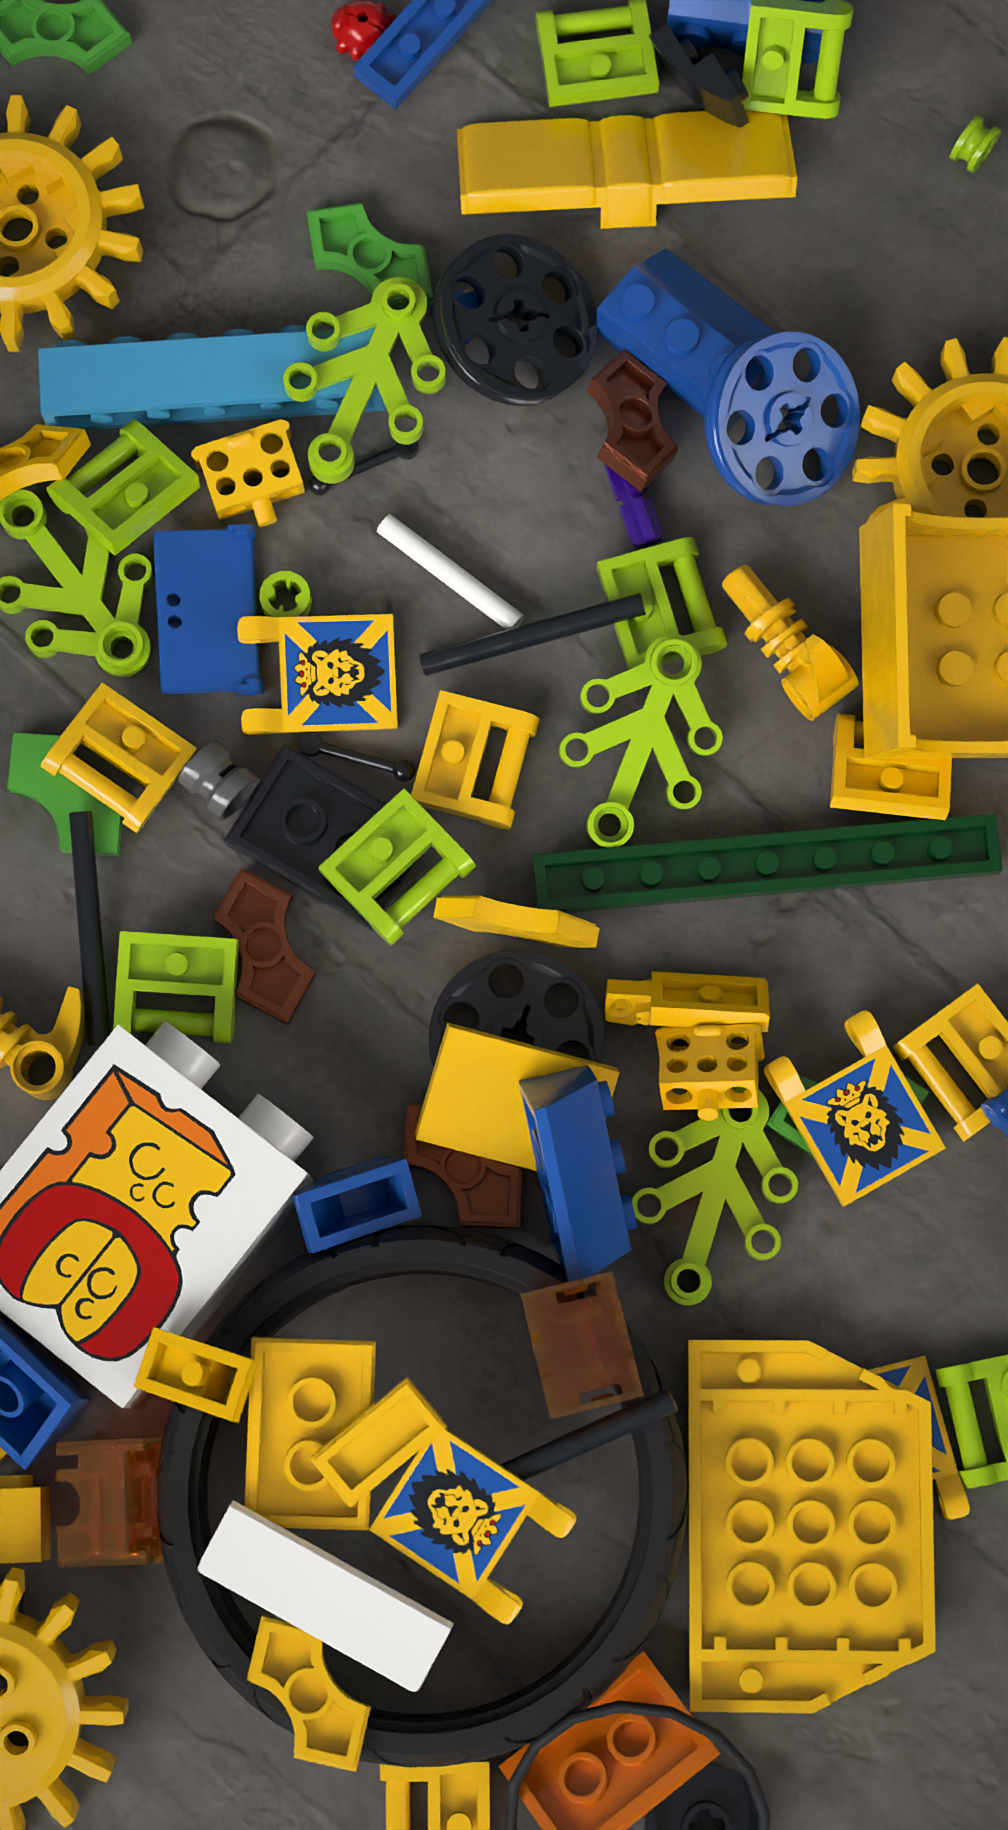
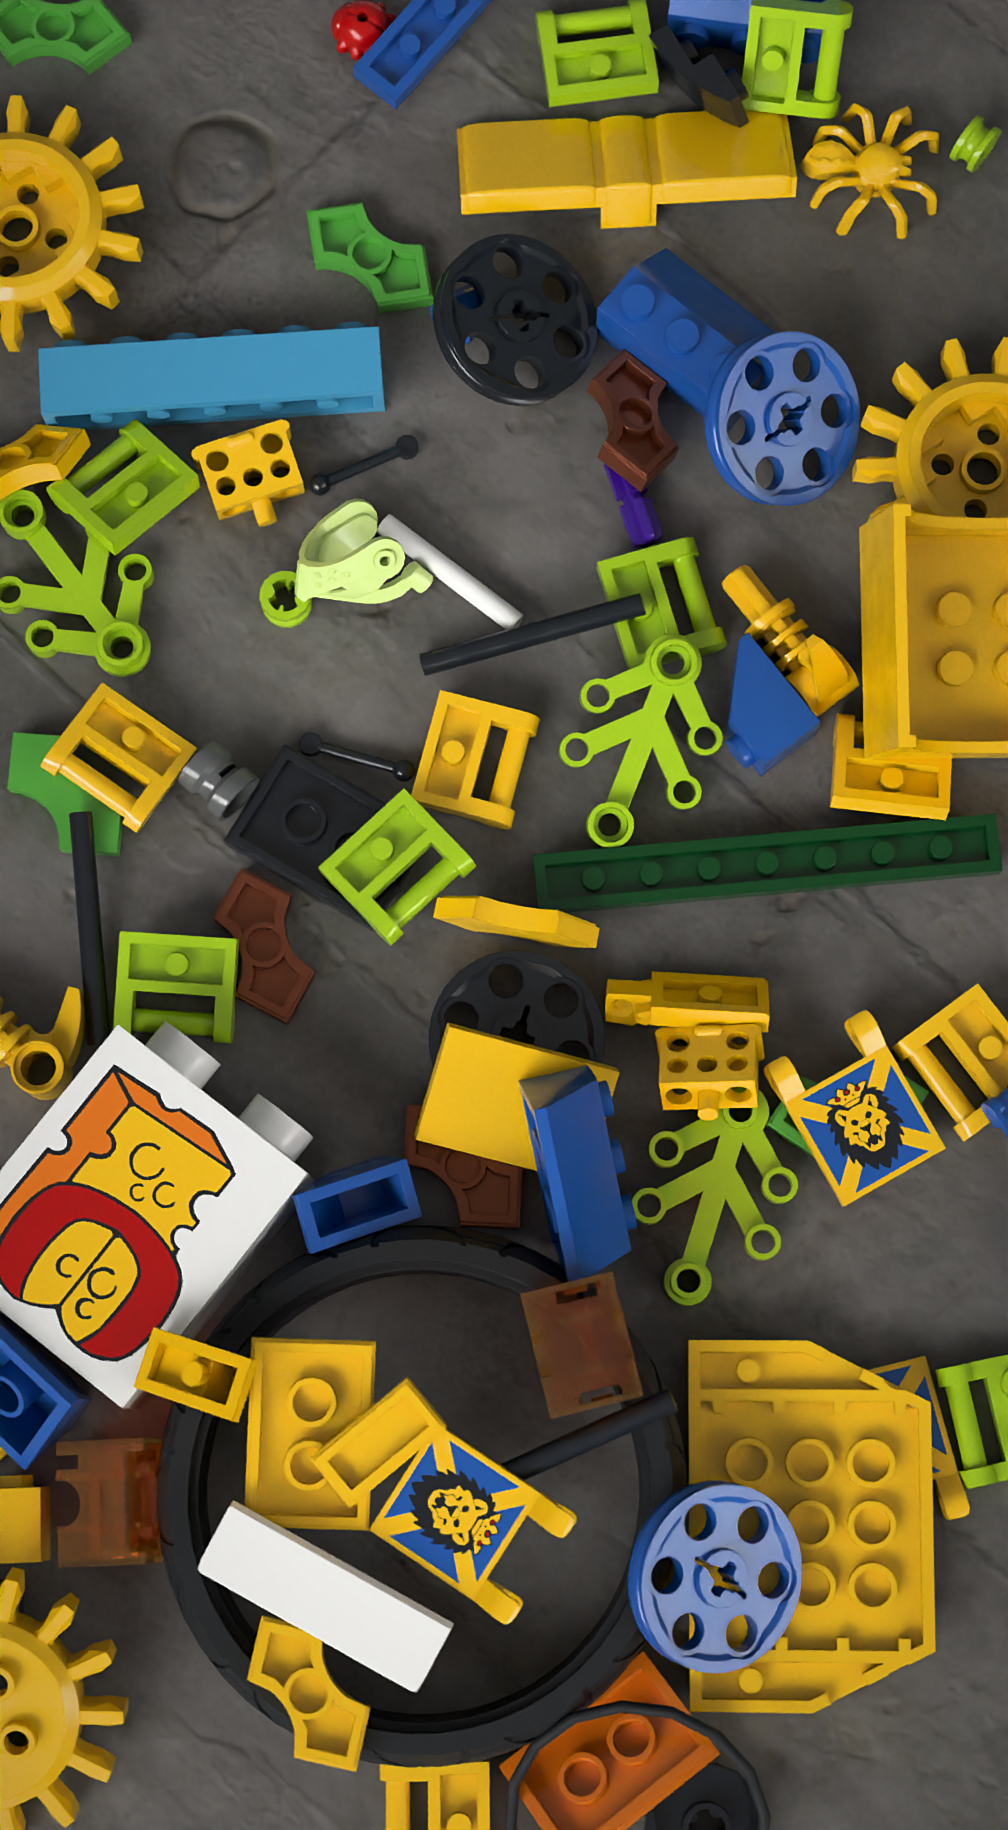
blue door [153,524,265,696] -> none
flag [237,614,398,735] -> none
lime plant [283,277,446,484] -> none
none -> yellowish green helmet [294,498,433,604]
none -> wedge [628,1480,802,1673]
none -> blue slope [726,633,821,776]
none -> yellow animal [799,103,939,239]

